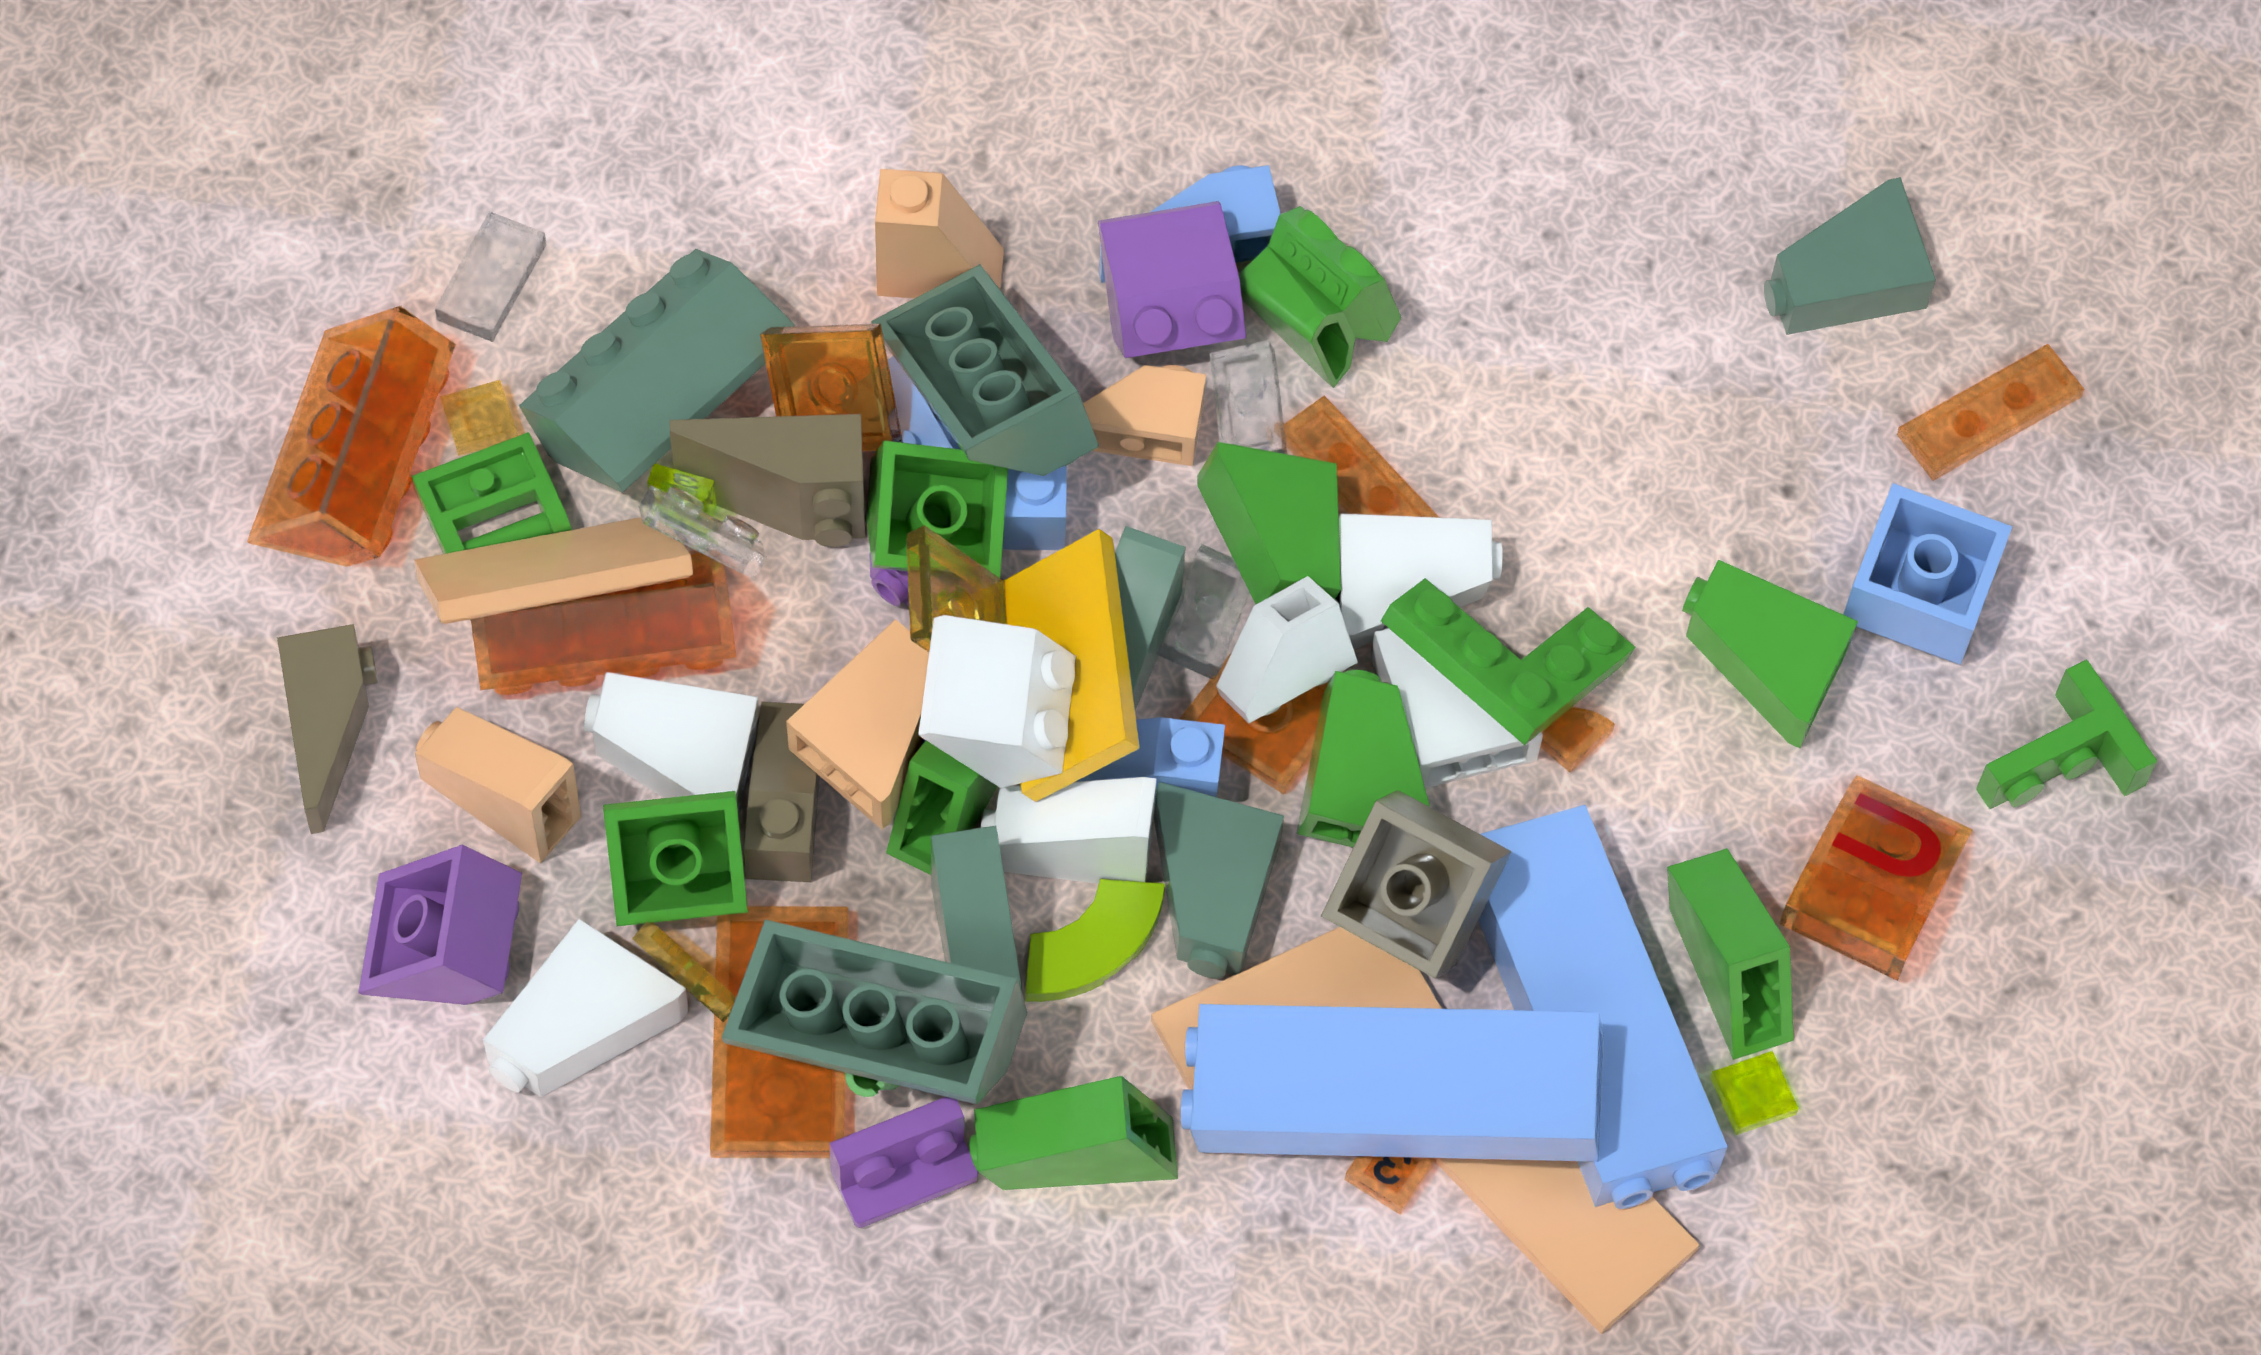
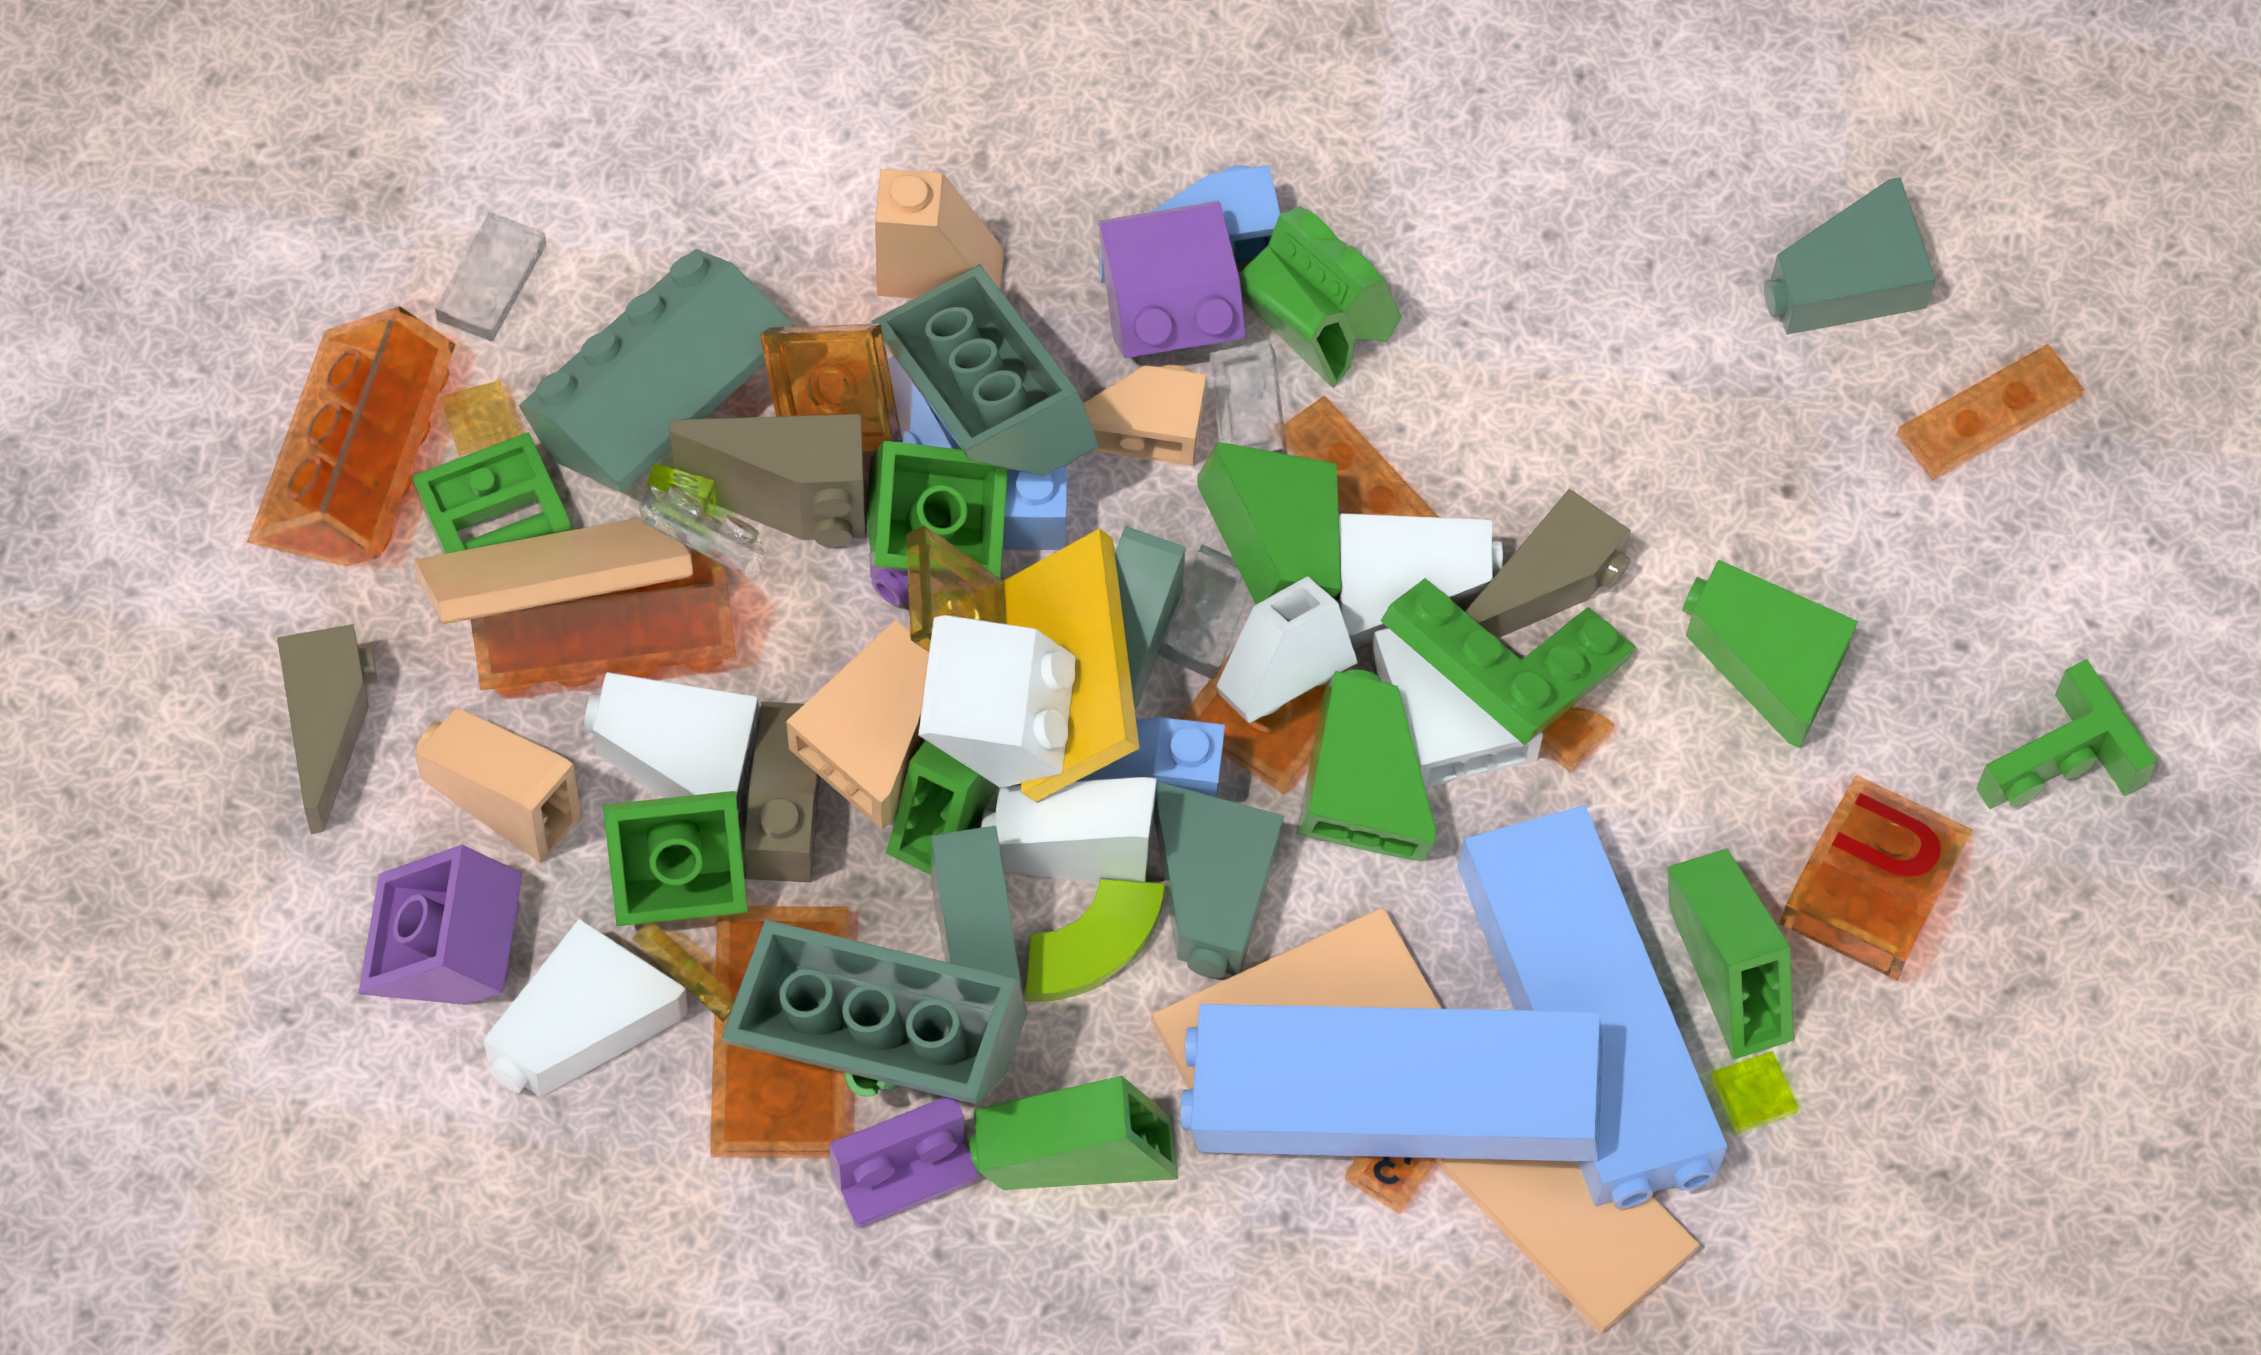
dark tan brick [1321,790,1512,979] -> none
light blue brick [1843,483,2013,665] -> none
none -> dark tan slope [1465,488,1631,639]

